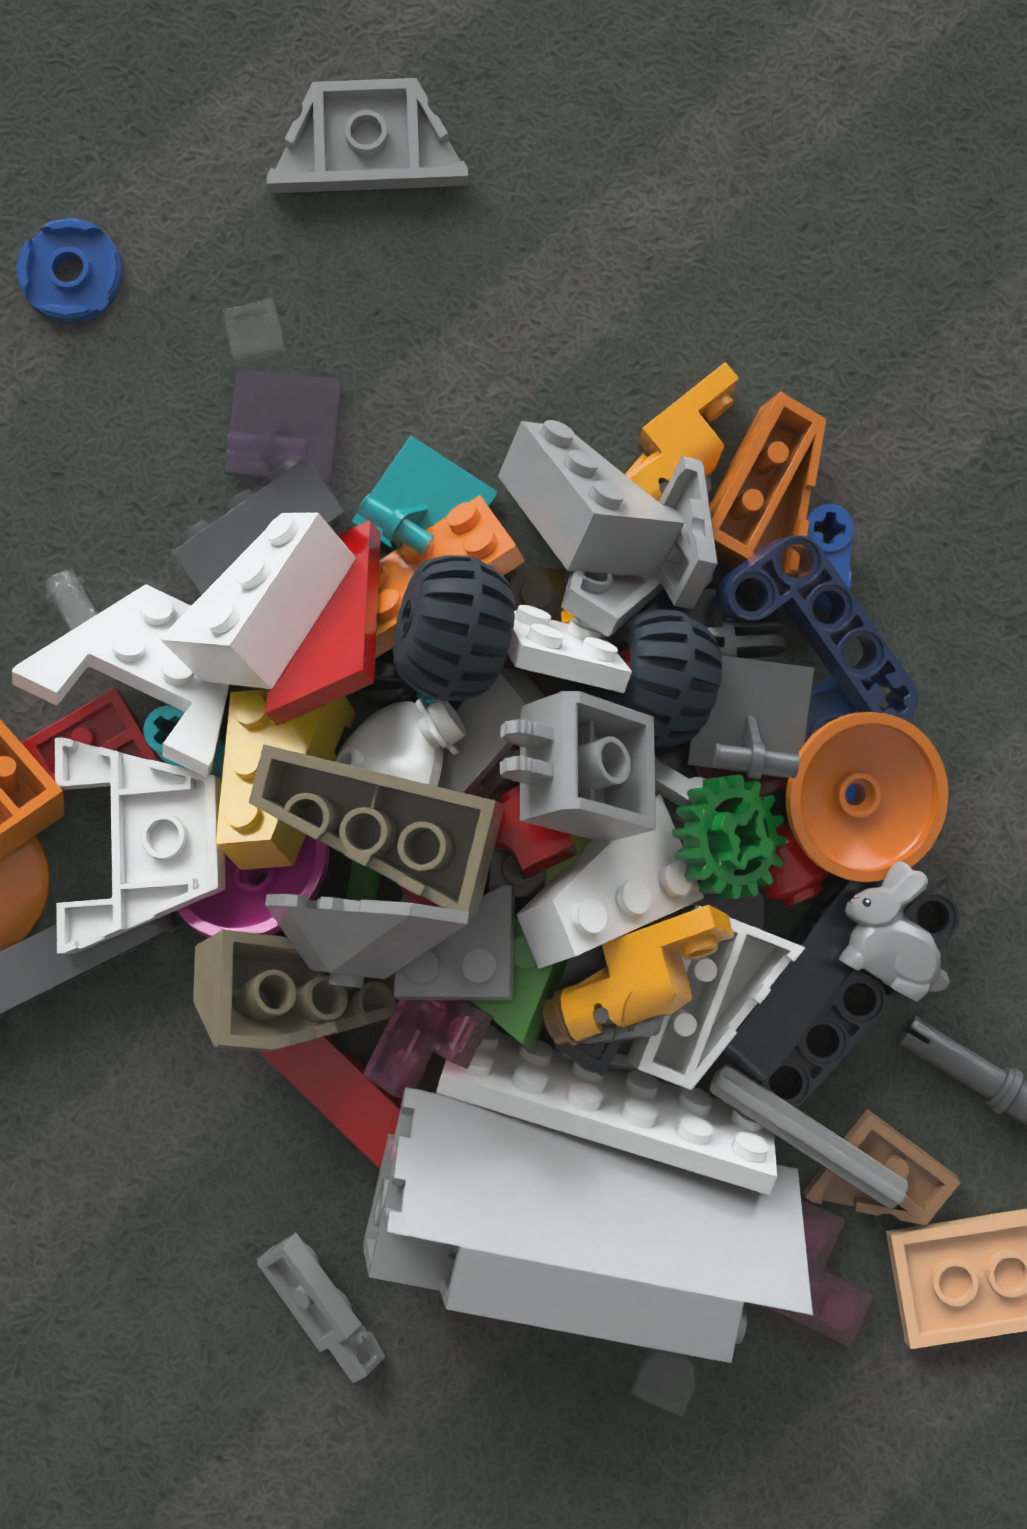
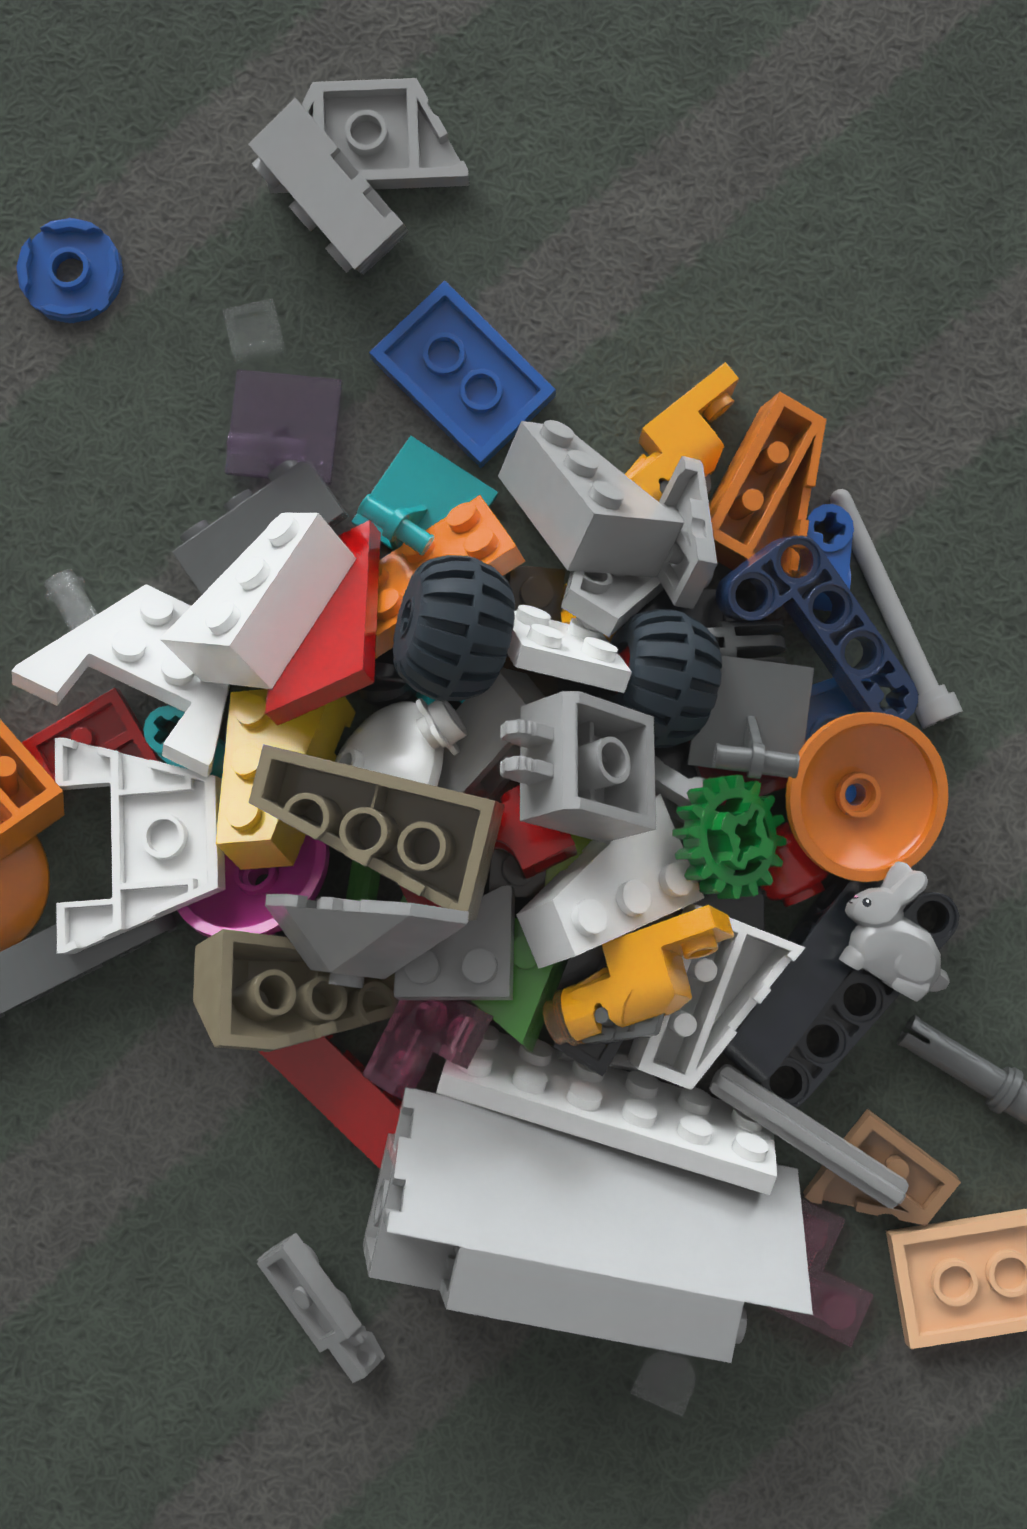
none -> light grey wedge [248,98,409,275]
none -> blue plate [369,281,556,468]
none -> light grey piece [830,489,963,729]

